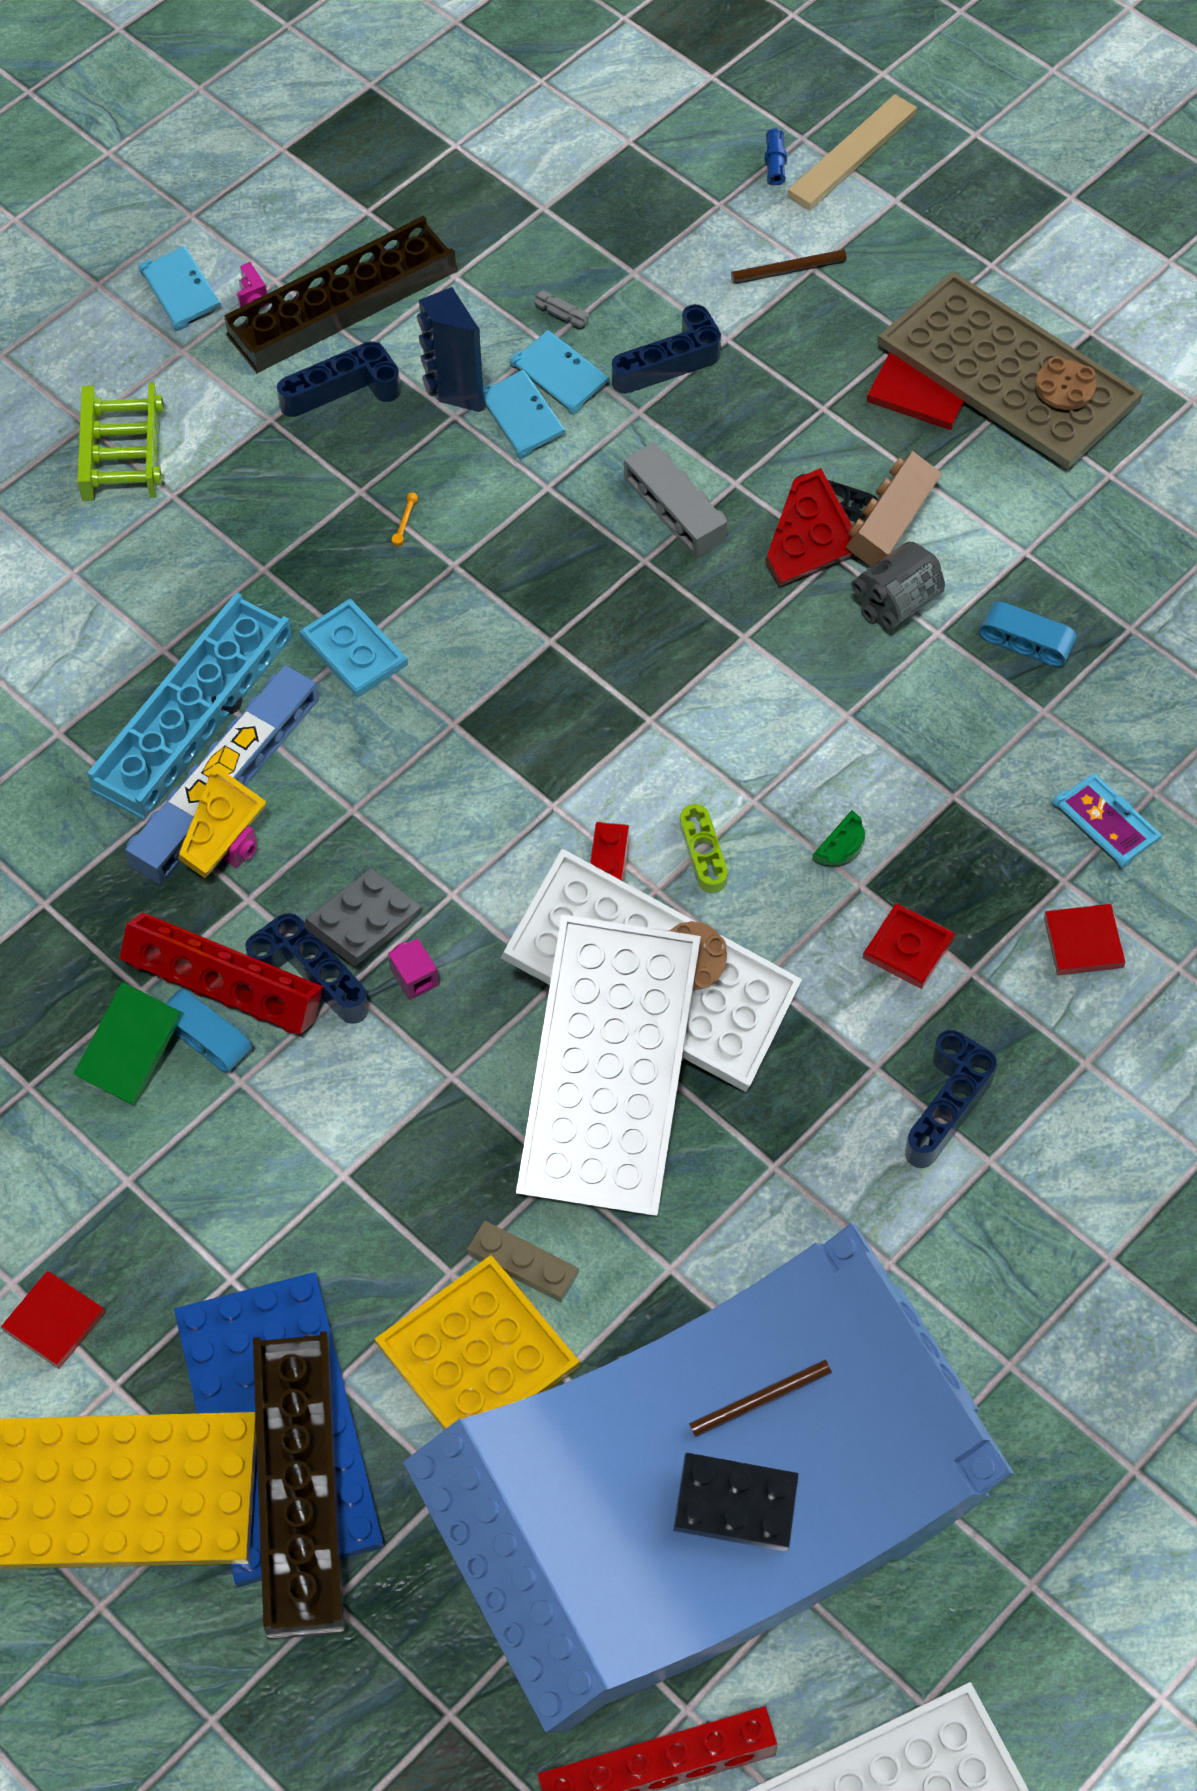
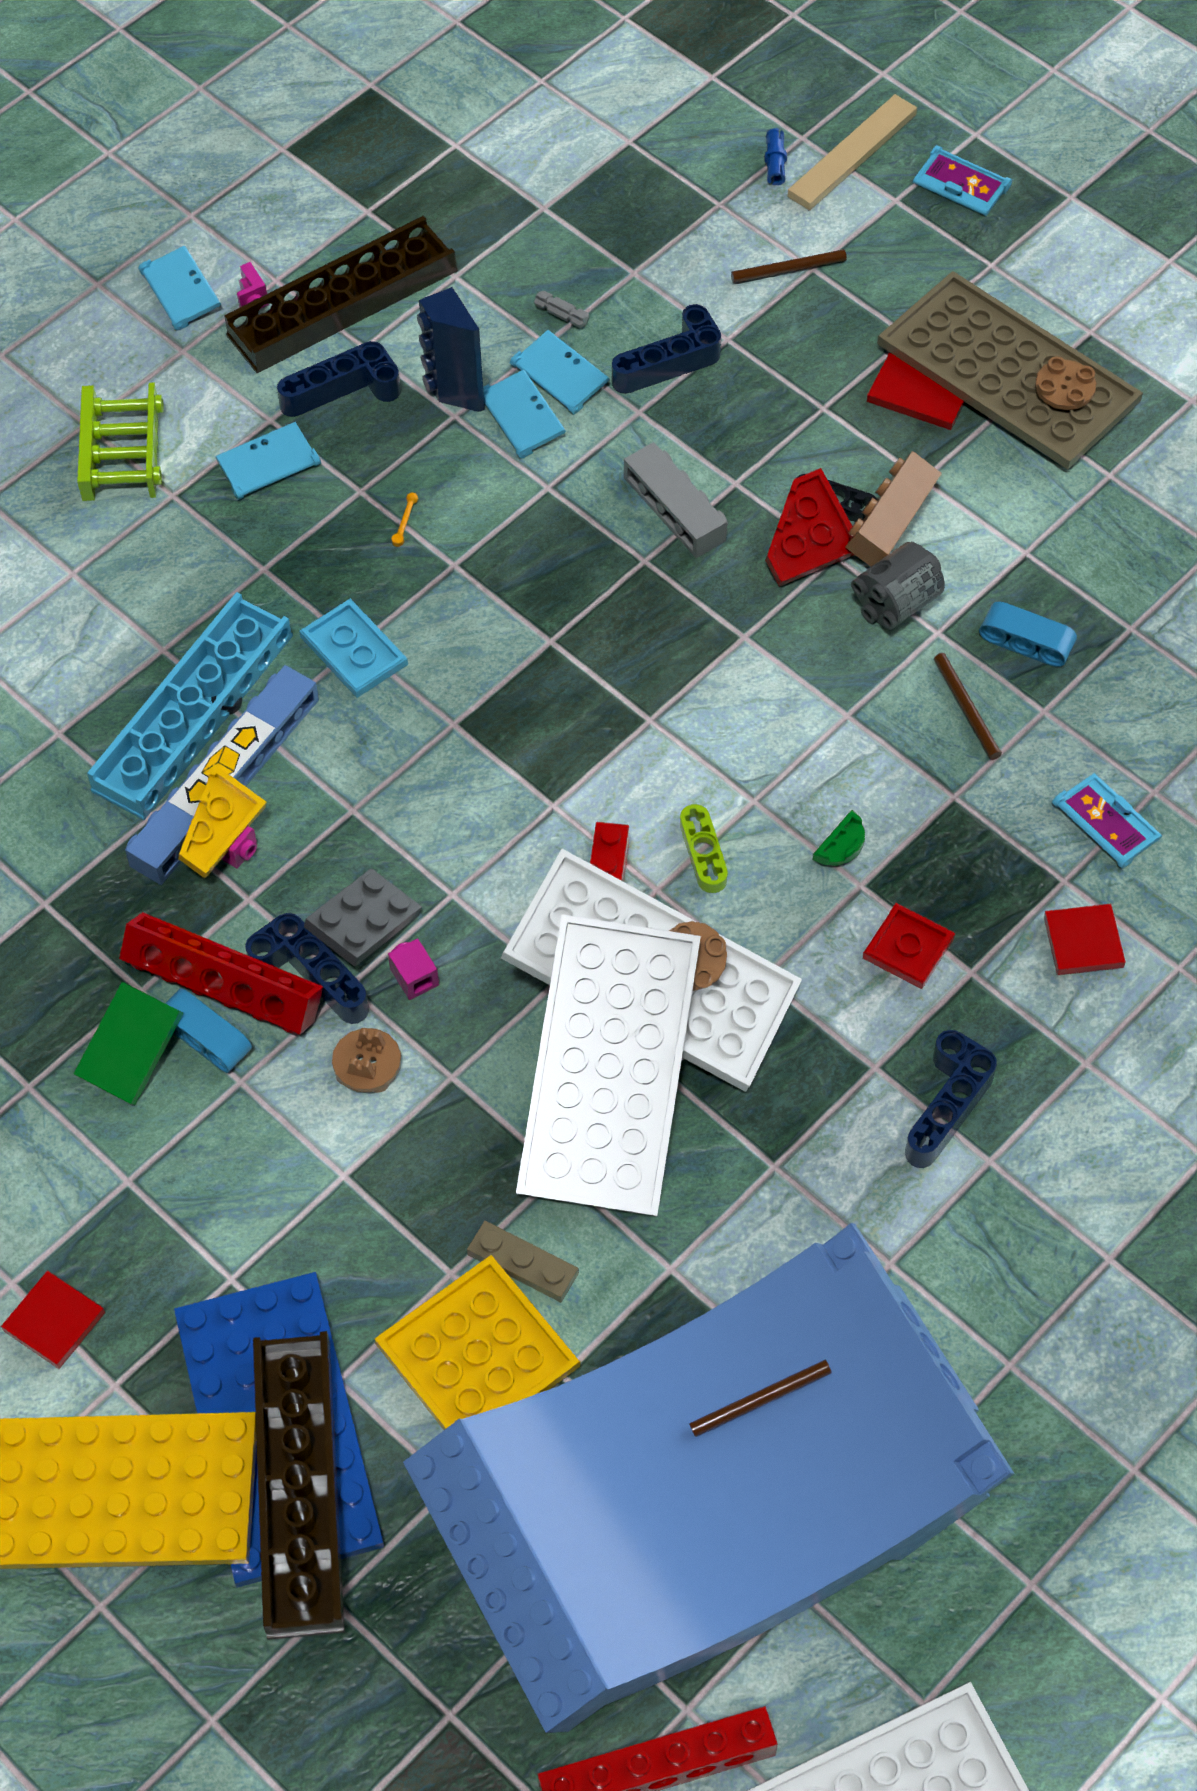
black plate [673,1452,799,1552] -> none
none -> medium azure door [215,422,321,500]
none -> medium nougat plate [332,1028,401,1093]
none -> door [913,145,1012,216]
none -> reddish brown bar [934,653,1002,760]

